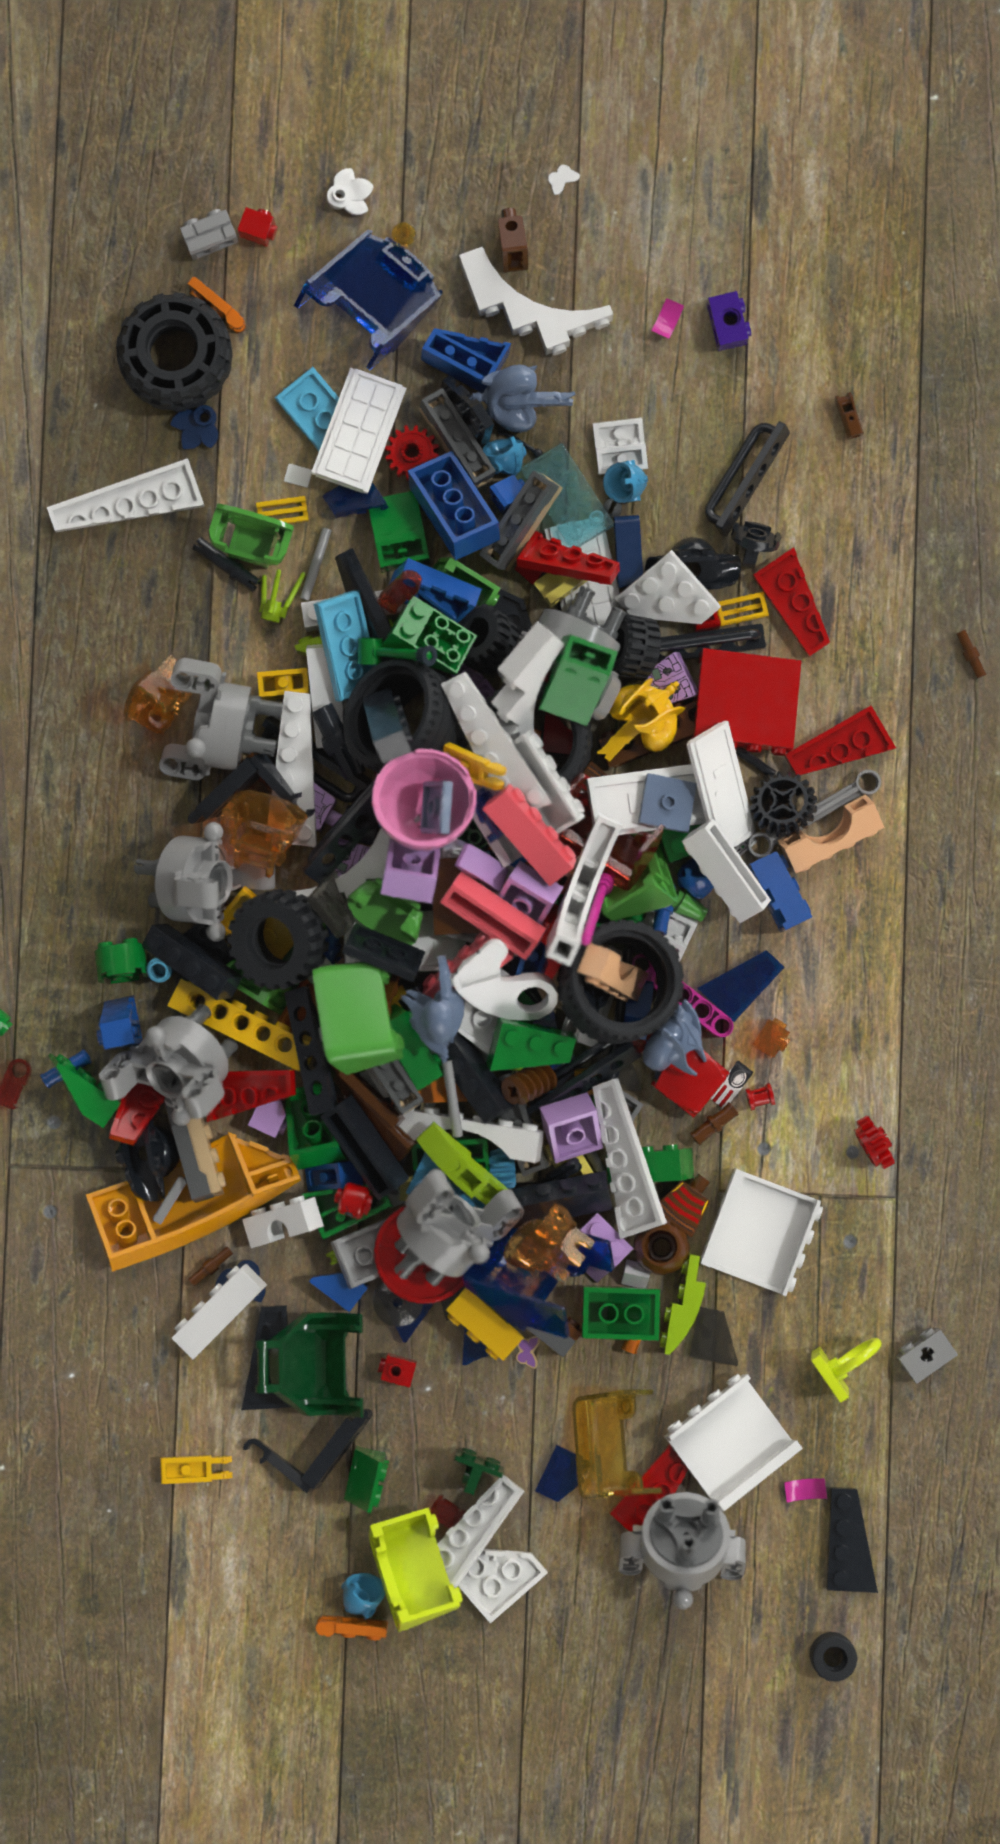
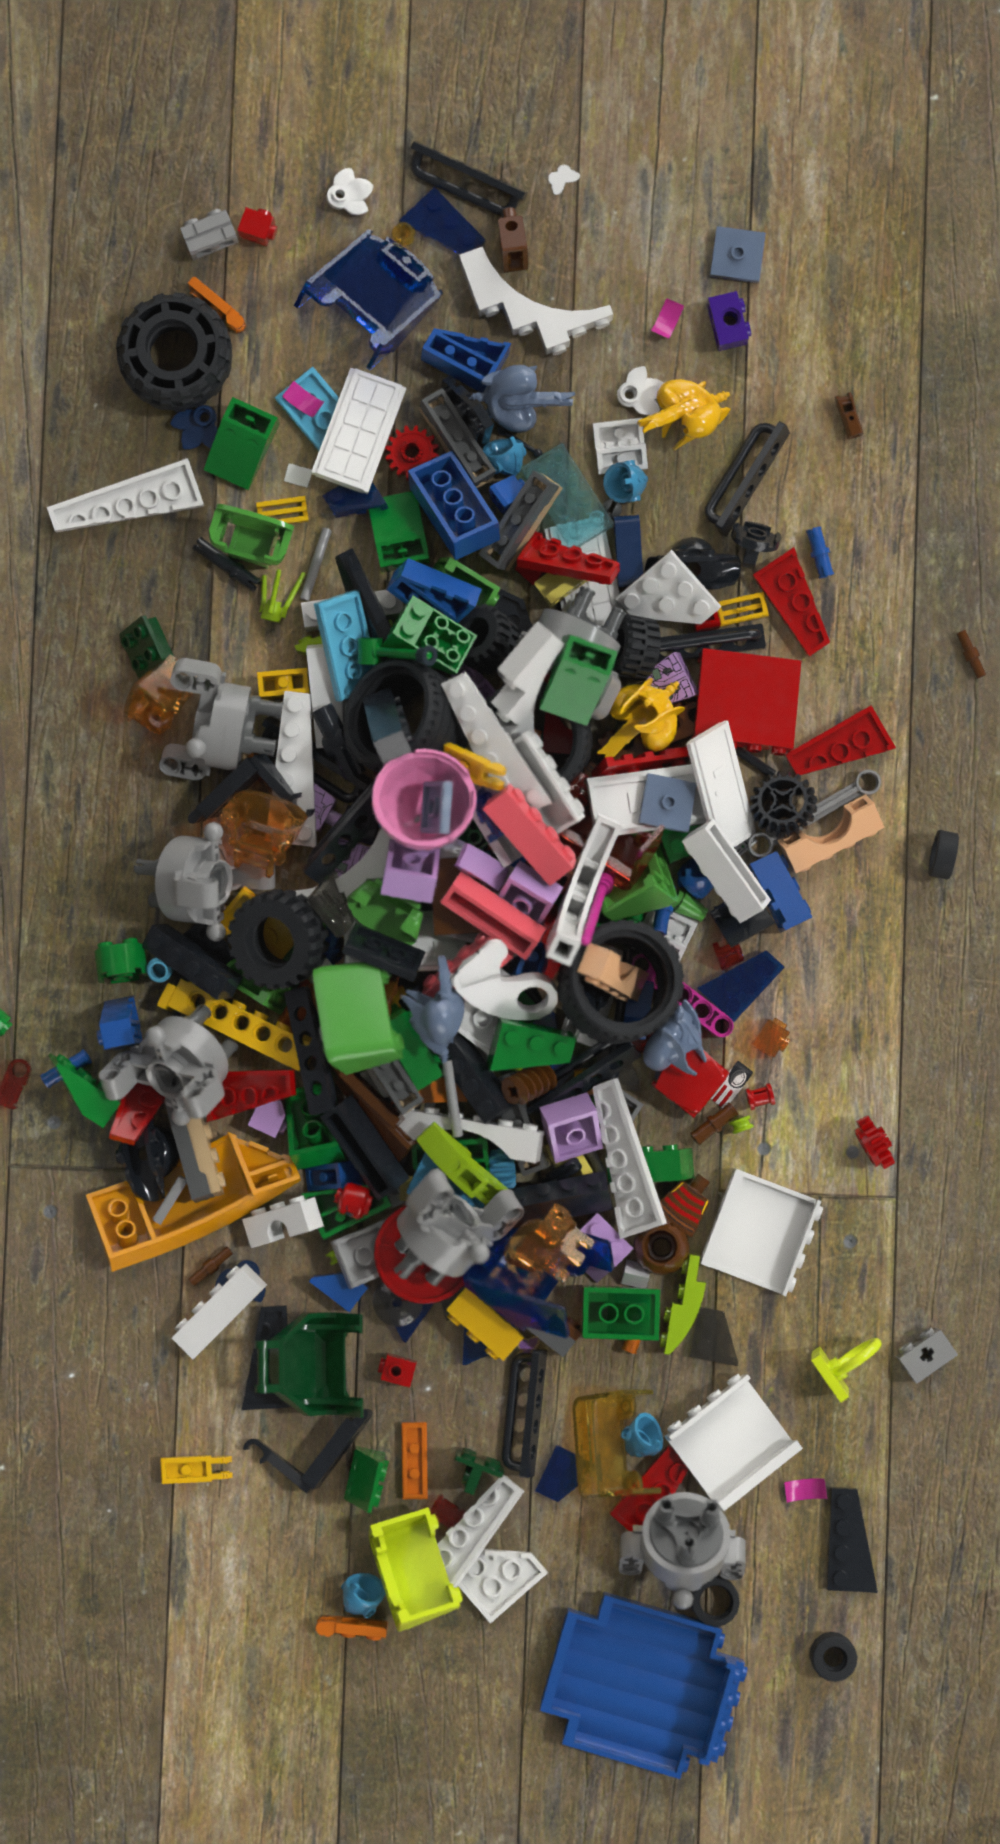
clear red piece [377,570,422,614] -> none
none -> dark green bracket [119,615,176,679]
none -> yellow tile [157,983,177,1012]
none -> green slope [203,397,280,491]
none -> dark pink sticker [282,381,325,417]
none -> clear blue wing [399,187,486,255]
none -> orange tile [401,1422,428,1500]
none -> black piece [411,141,528,216]
none -> black piece [501,1349,547,1478]
none -> blue panel [540,1592,747,1779]
none -> red wing [591,747,690,777]
none -> white plate [617,366,664,415]
none -> dark azure helmet [621,1412,663,1457]
none -> yellow hair [637,379,731,451]
none -> black tyre [691,1575,740,1627]
none -> sand blue plate [710,226,766,283]
none -> black hinge [710,902,775,948]
none -> clear red tile [713,942,744,970]
none -> lime bush [729,1115,754,1134]
none -> blue pin [806,526,834,579]
none -> black tyre [928,830,959,880]

